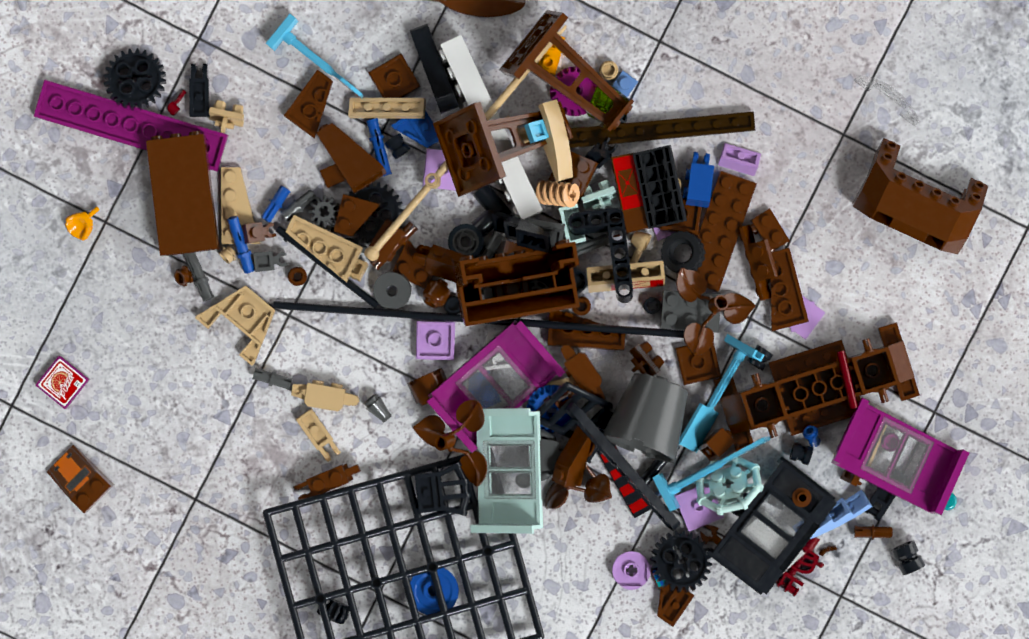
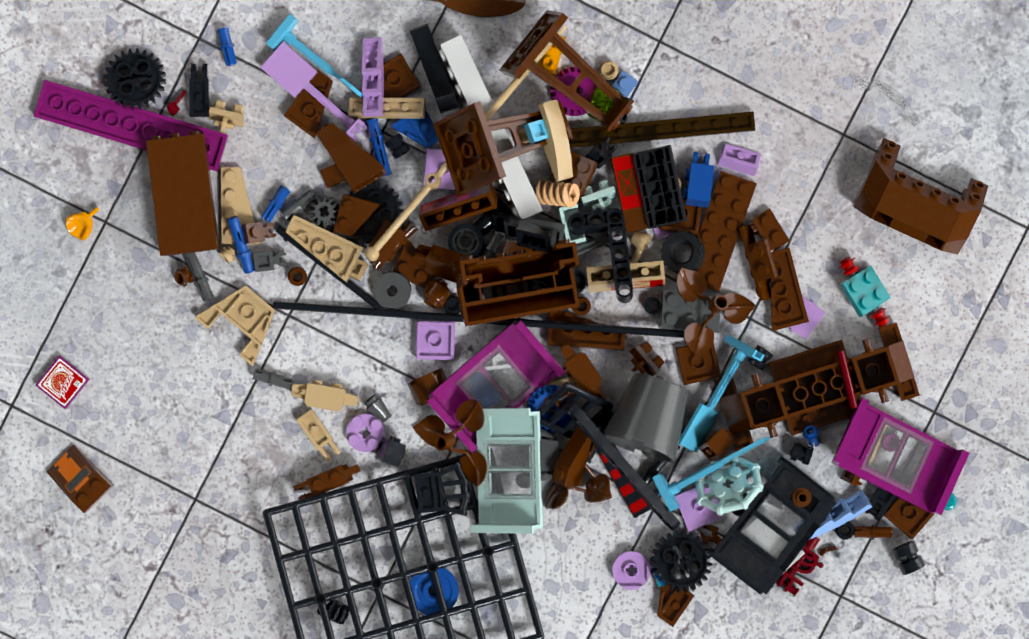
none -> blue axle [217,27,237,66]
none -> lavender piece [260,42,368,142]
none -> lavender plate [346,414,385,452]
none -> lavender slope [361,37,384,117]
none -> black brick [375,435,406,467]
none -> reddish brown brick [418,183,498,232]
none -> black plate [835,521,855,540]
none -> teal plate [838,256,891,327]
none -> reddish brown tile [883,497,934,540]

